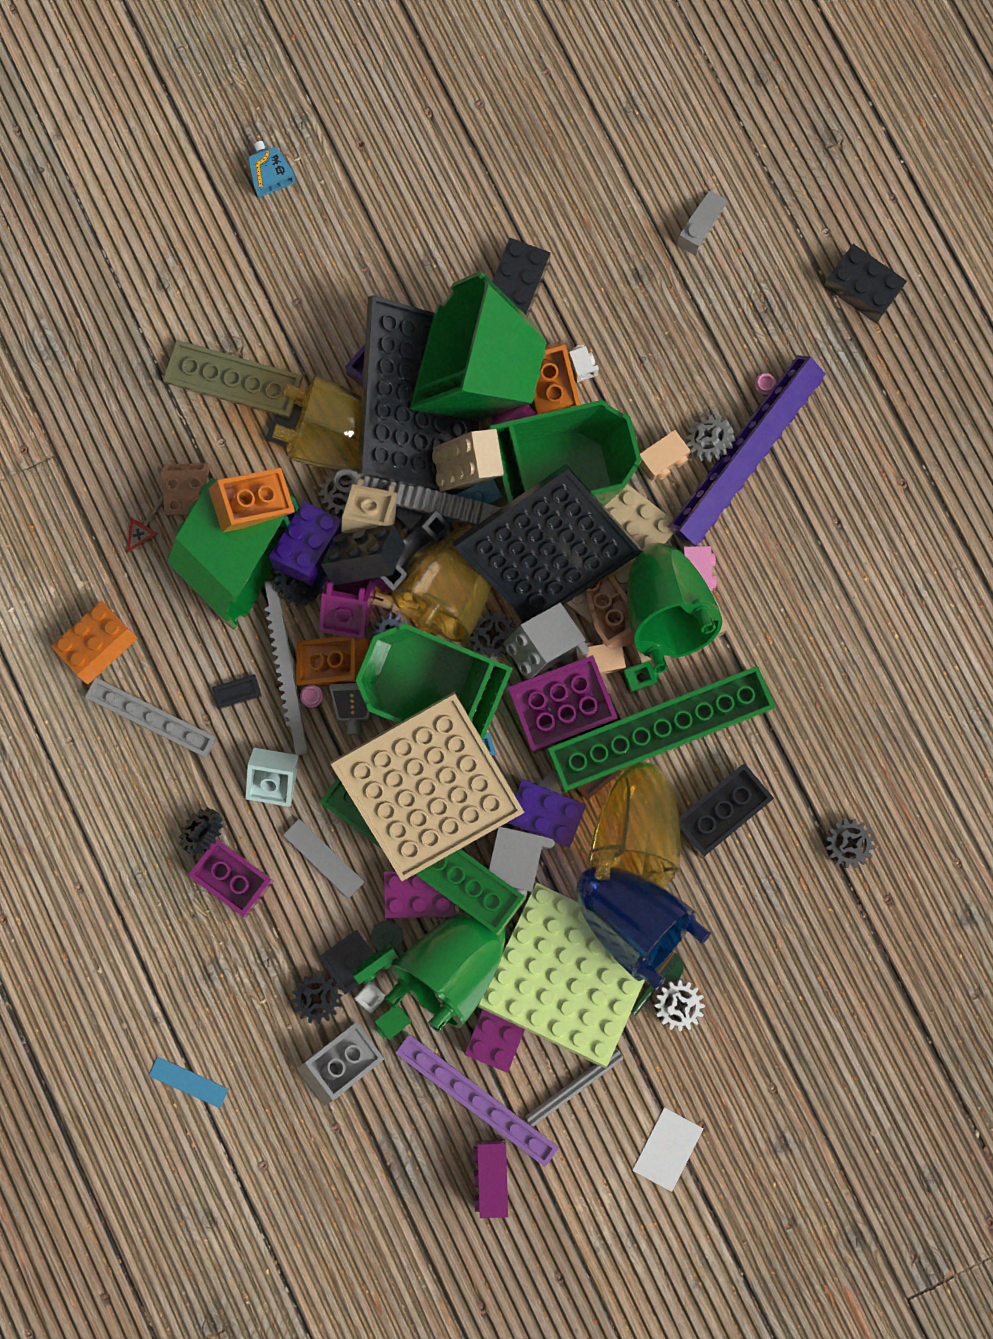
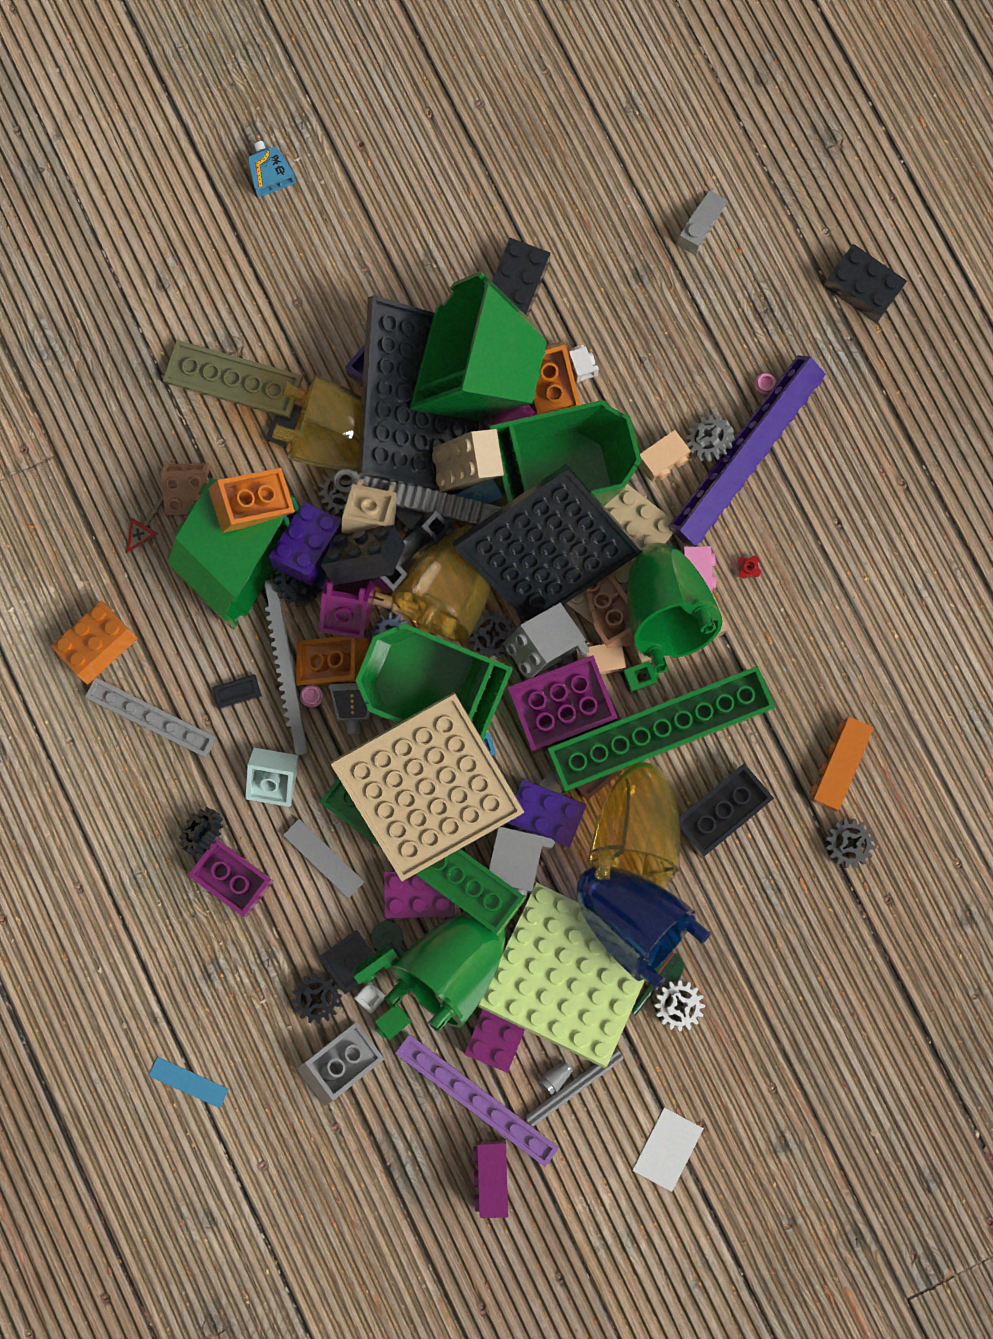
none -> light grey cone [538,1061,573,1095]
none -> red plate [737,555,761,579]
none -> orange brick [809,716,874,812]

